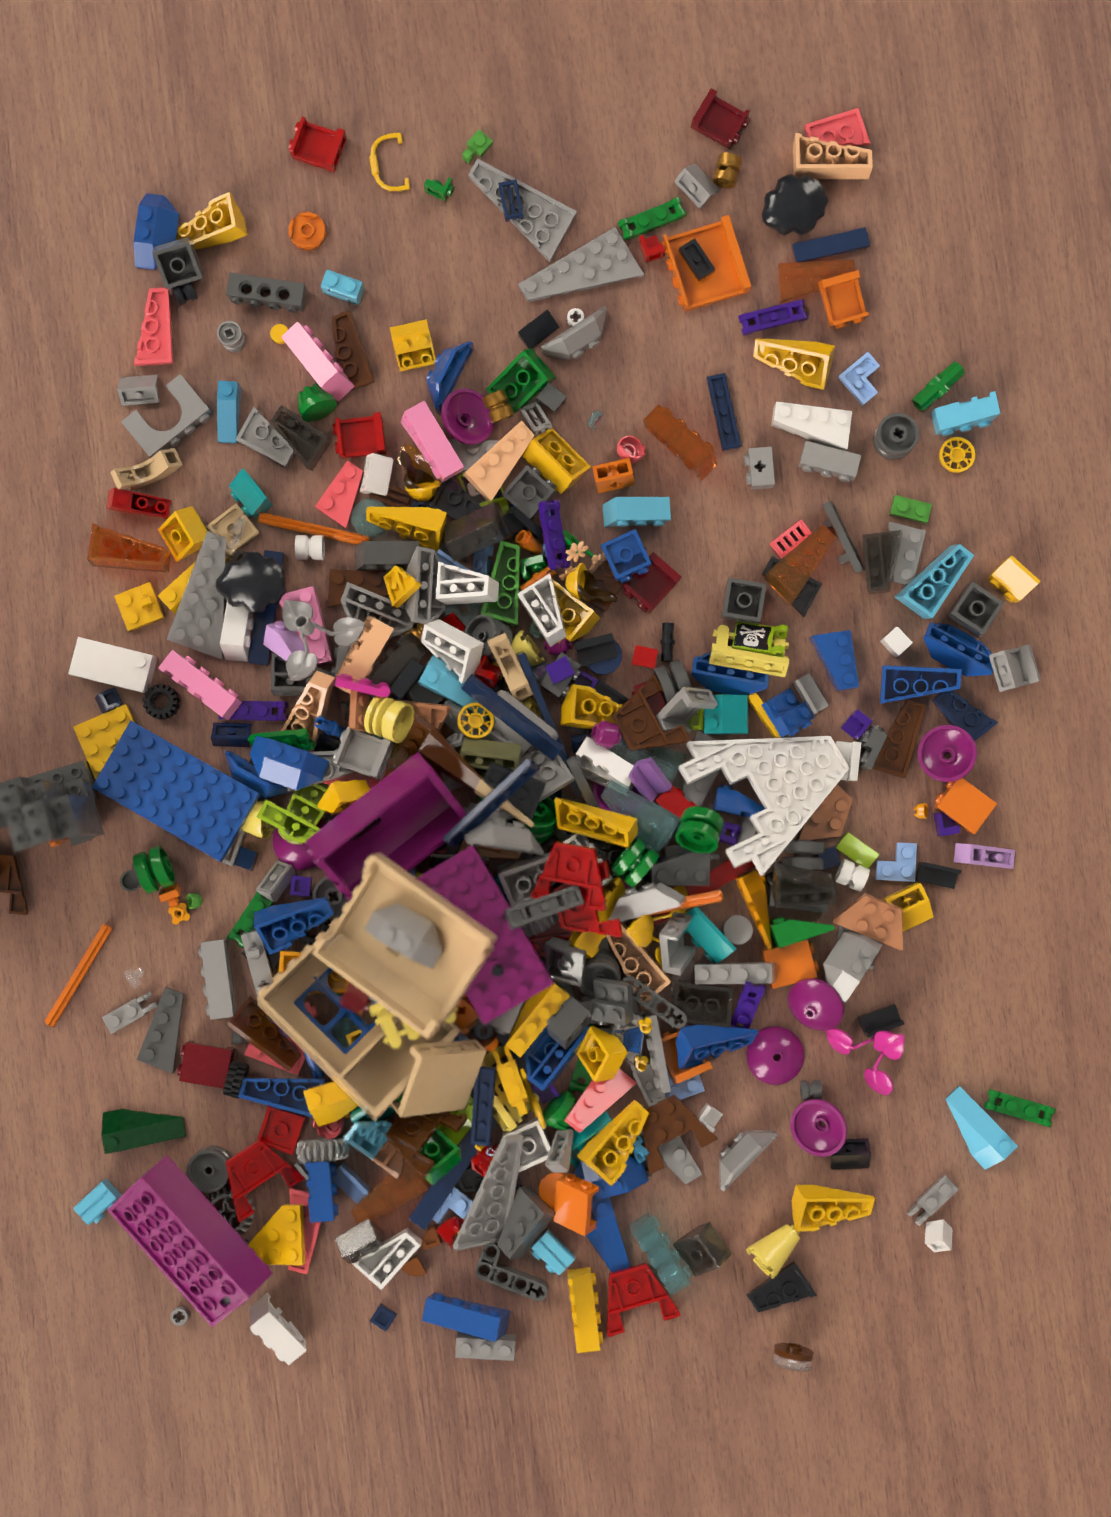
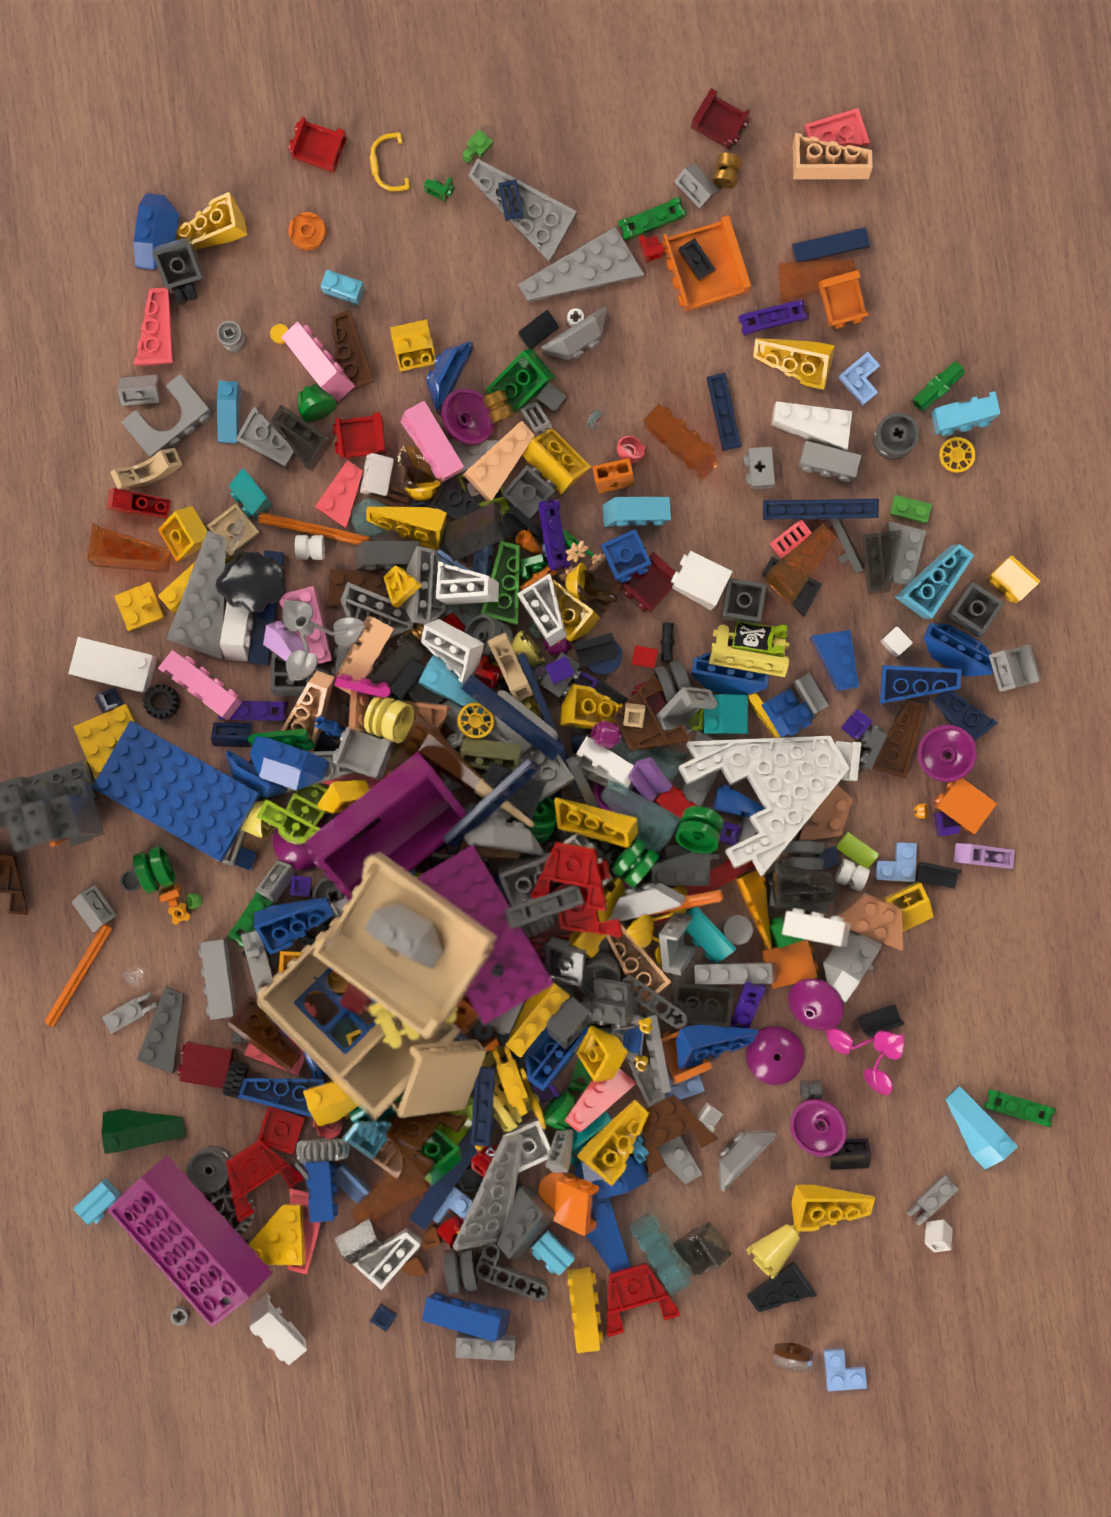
dark grey brick [226,272,307,313] -> none
black piece [762,174,828,235] -> none
none -> light grey panel [71,885,117,933]
none -> light grey bush [330,897,348,917]
none -> dark grey wheel [444,1247,478,1294]
none -> tan slope [623,703,645,728]
none -> white slope [671,551,732,610]
none -> dark blue tile [763,498,879,520]
none -> white wedge [782,908,851,946]
none -> light blue plate [824,1348,867,1391]

